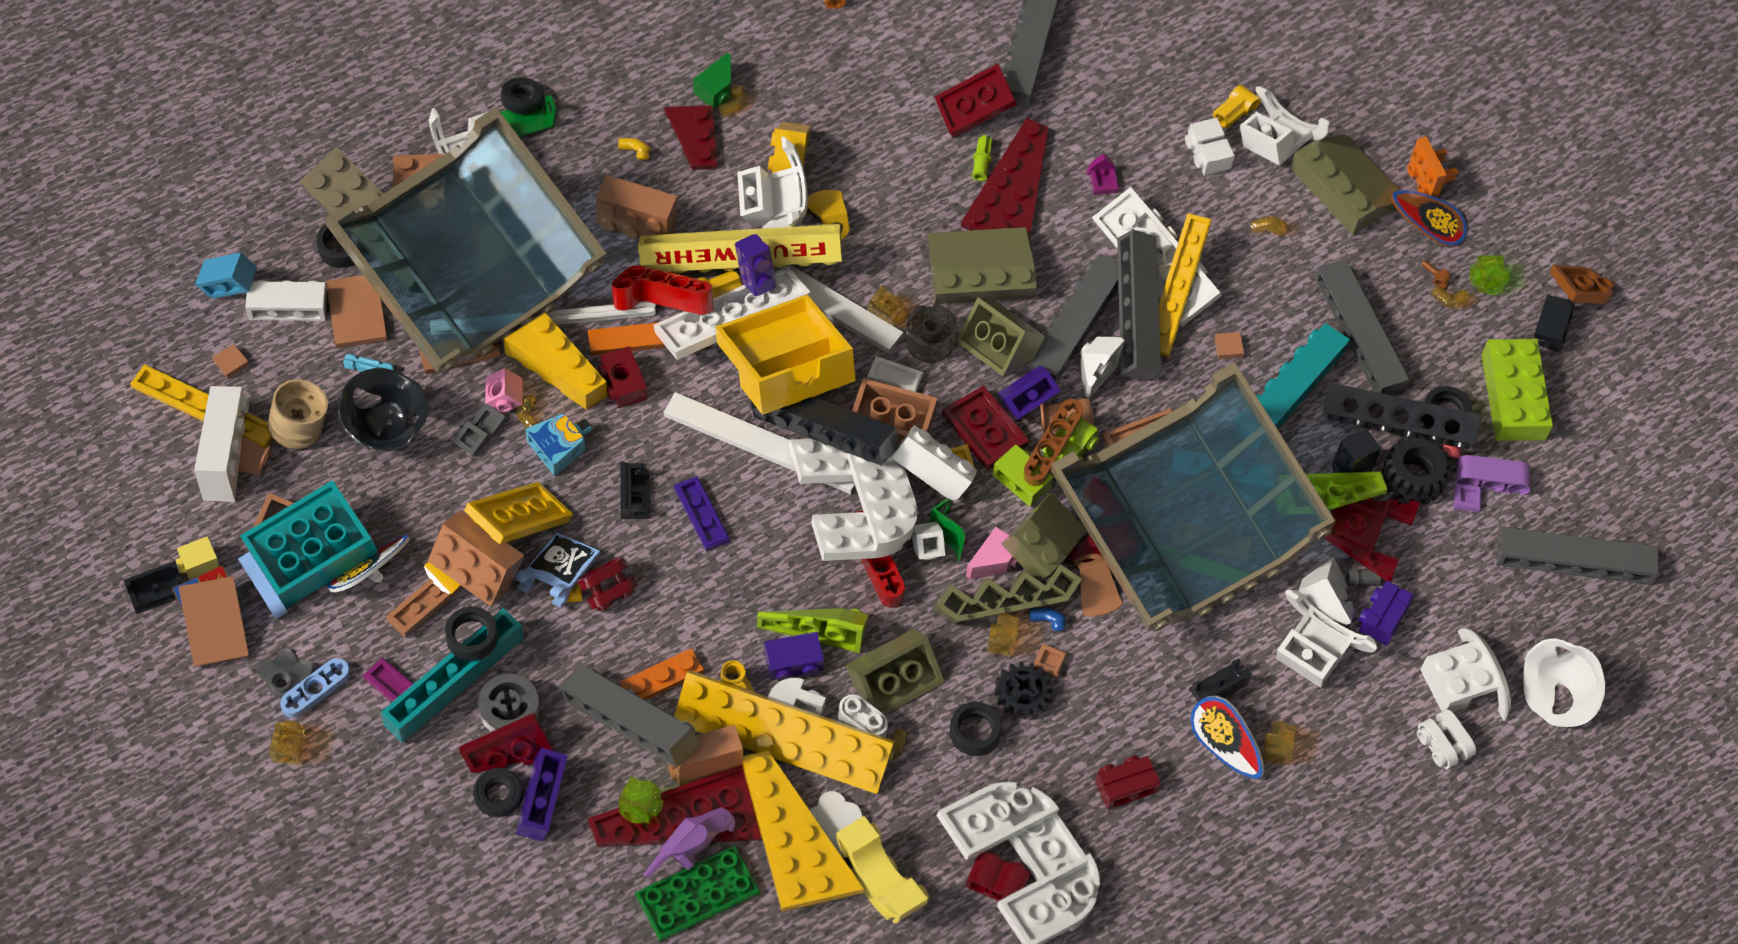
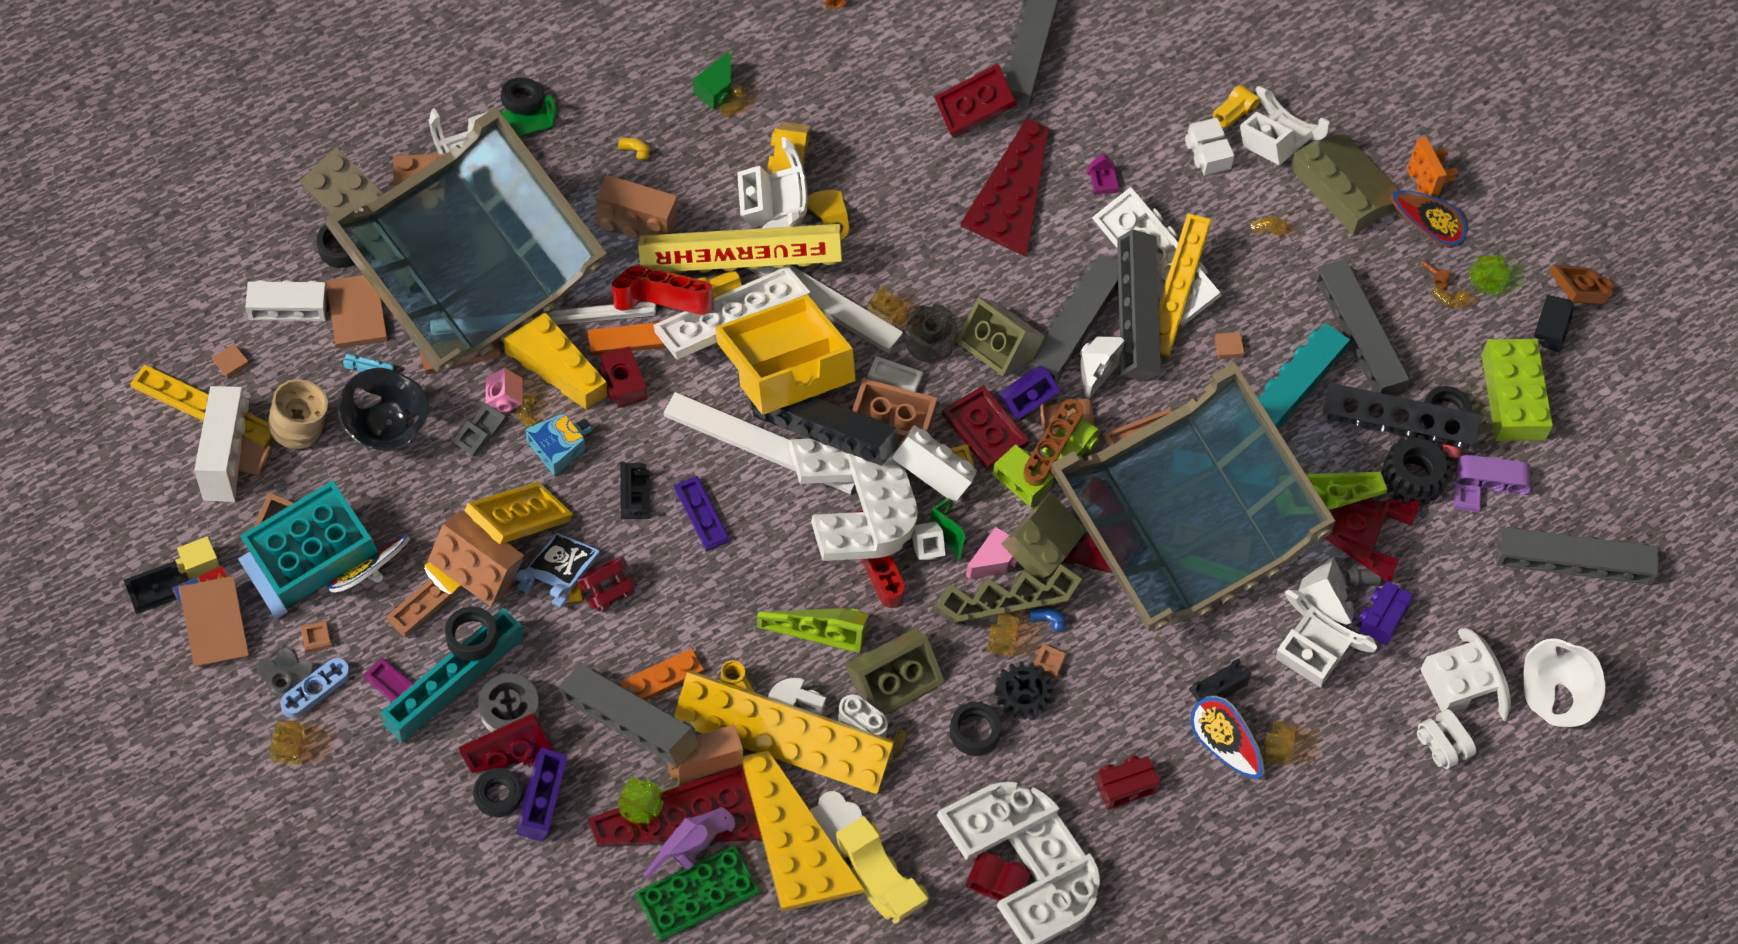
dark azure panel [195,252,257,298] -> none
dark red wing [664,105,717,170] -> none
dark purple brick [735,234,776,296] -> none
dark purple brick [764,632,824,682] -> none
olive slope [927,227,1037,304] -> none
lime axle [972,135,993,181] -> none
nougat piece [1074,554,1123,617] -> none
black brick [1332,428,1381,473] -> none
none -> nougat tile [300,621,333,653]

